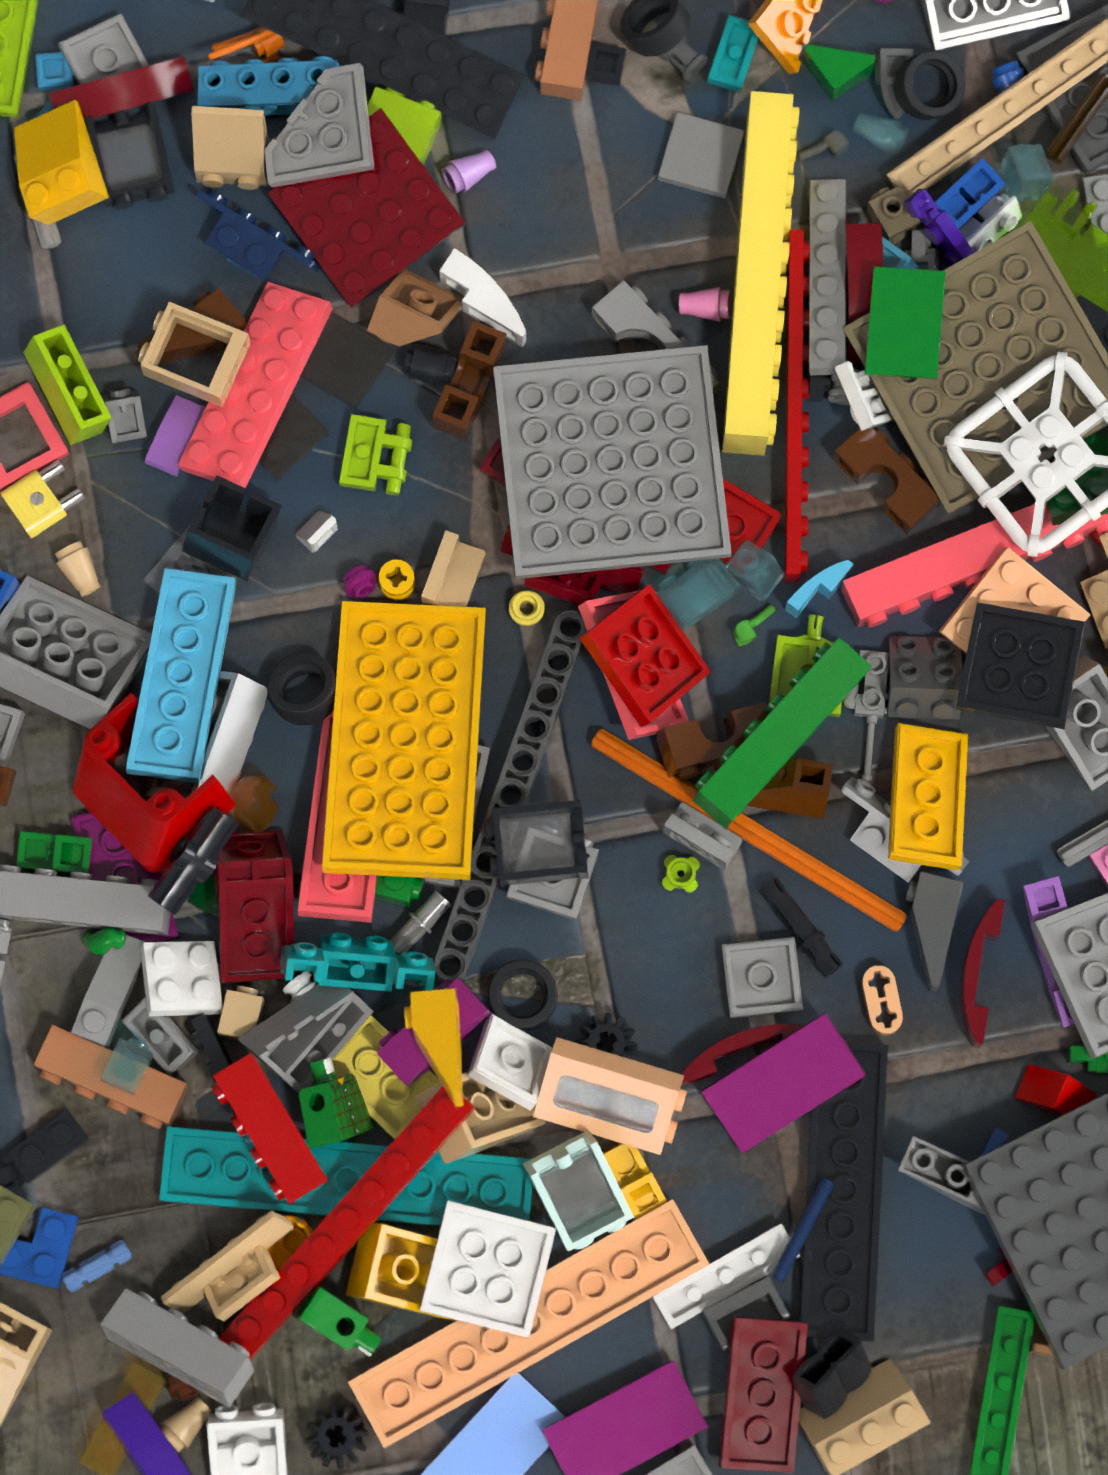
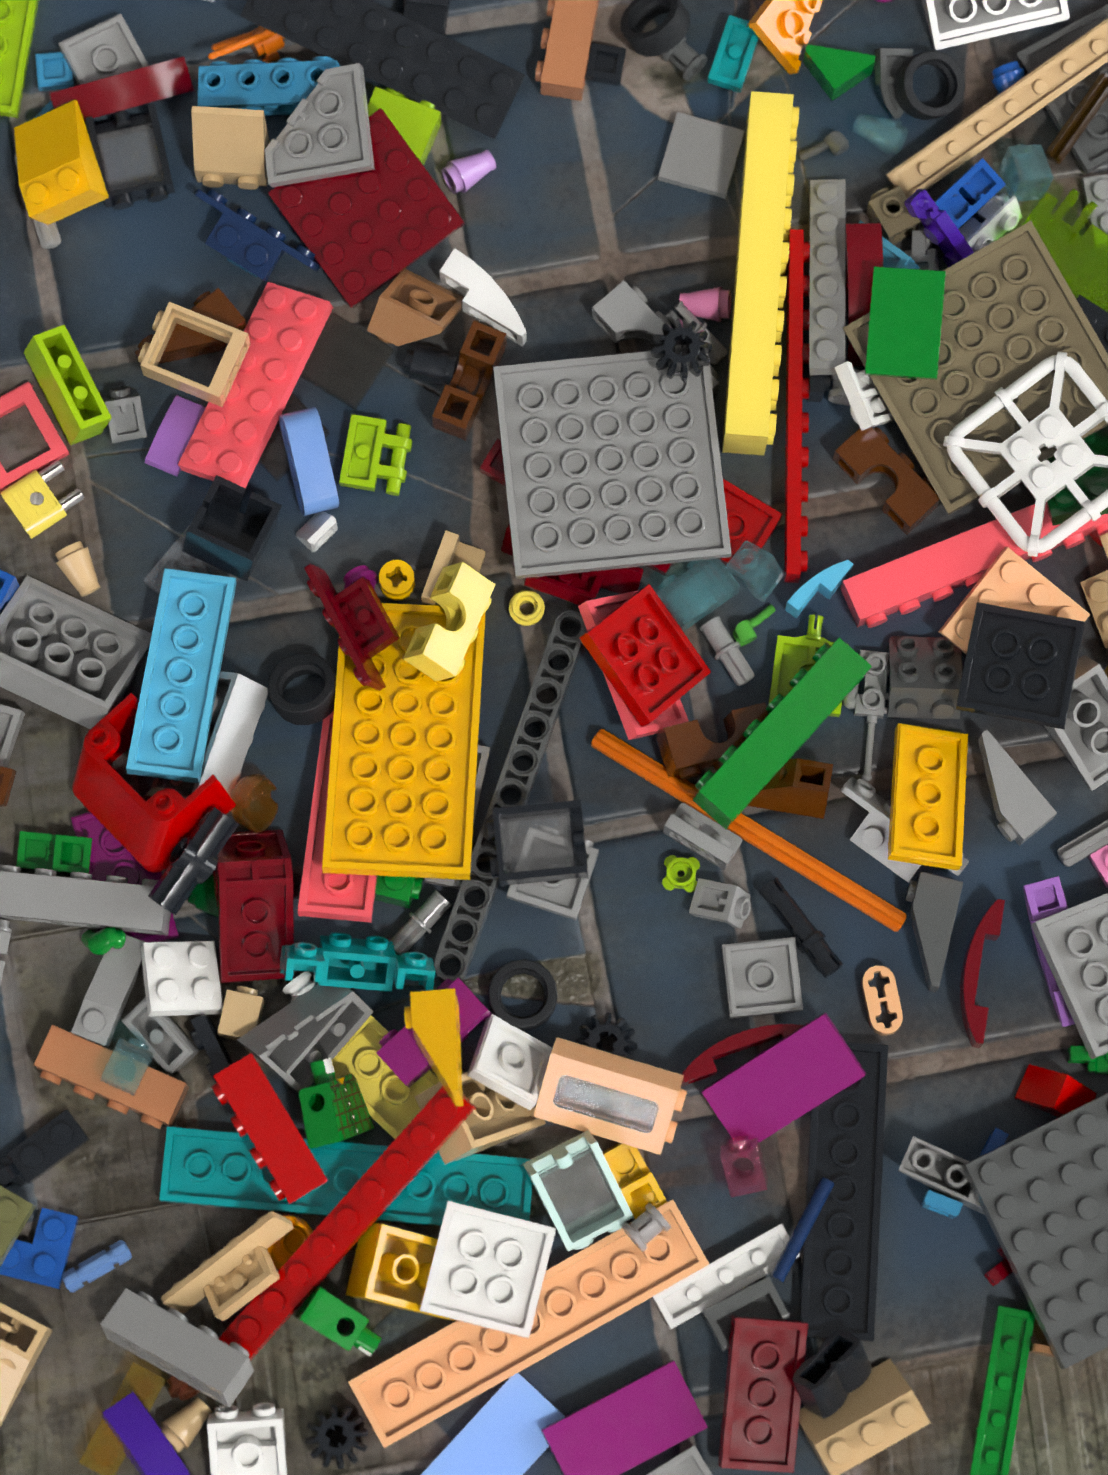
none -> medium blue beam [279,407,339,516]
none -> dark red bracket [304,563,400,691]
none -> light yellow arch [403,562,495,681]
none -> light grey bush [622,1203,671,1252]
none -> black gear [651,319,712,382]
none -> light grey axle [665,301,727,365]
none -> light grey bracket [689,878,751,929]
none -> light grey axle [700,616,754,686]
none -> clear pink brick [720,1136,768,1198]
none -> dark azure tile [921,1190,963,1219]
none -> light grey slope [978,730,1057,846]

